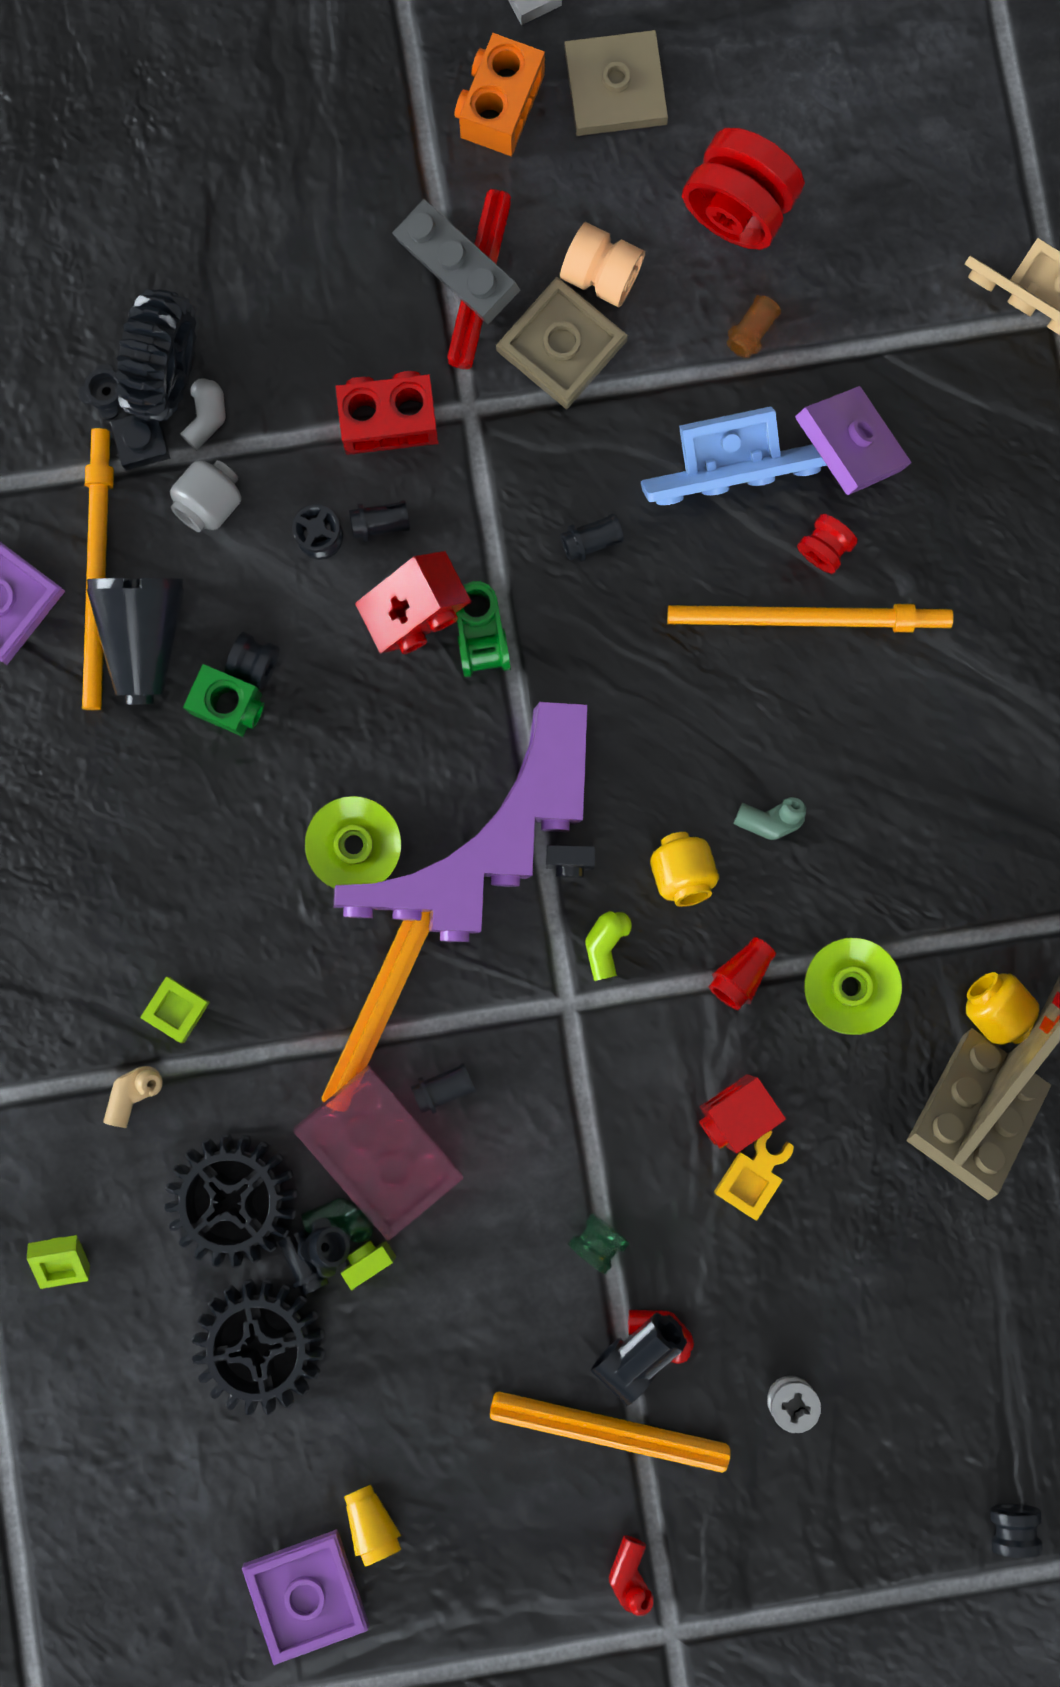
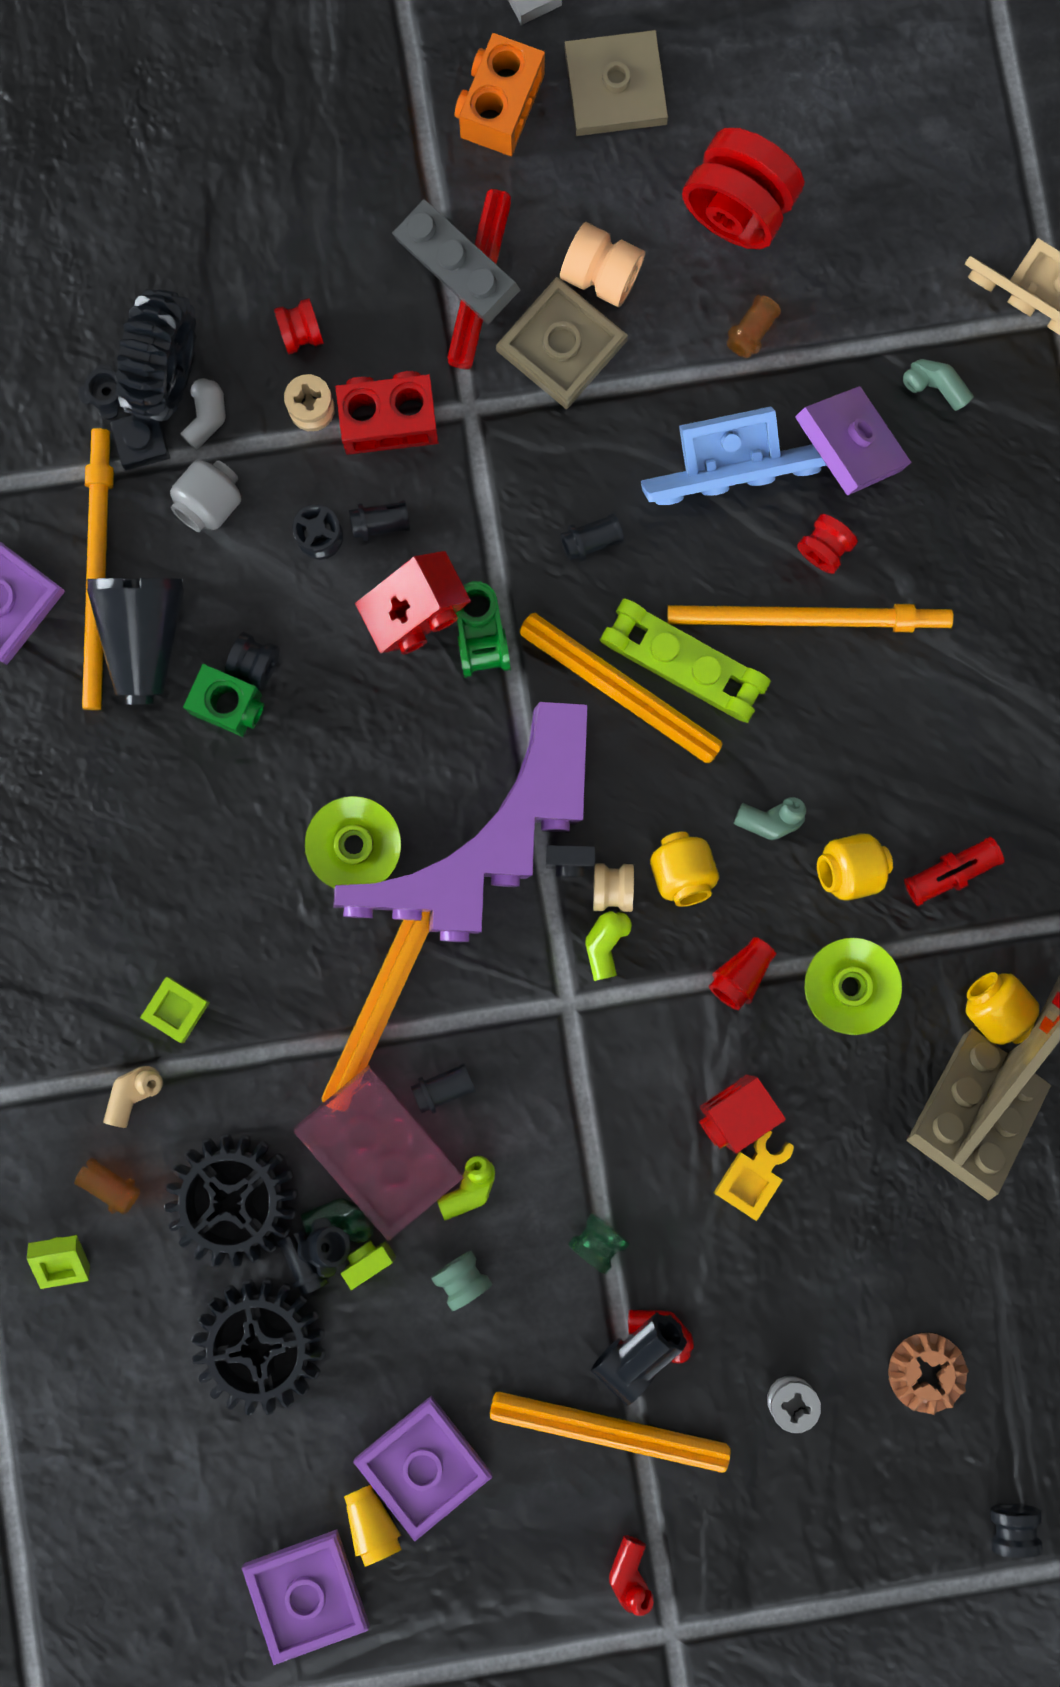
none -> clear orange pin [74,1158,141,1215]
none -> red wheel [274,298,324,355]
none -> tan wheel [284,374,335,431]
none -> medium lavender plate [353,1395,493,1541]
none -> sand green wheel [431,1250,493,1311]
none -> lime arm [436,1156,495,1221]
none -> light orange axle [520,613,723,763]
none -> tan wheel [593,863,634,912]
none -> lime plate [599,599,771,723]
none -> yellow head [817,834,893,901]
none -> nougat gear [888,1333,969,1415]
none -> sand green arm [903,359,974,411]
none -> red pin [904,836,1005,906]

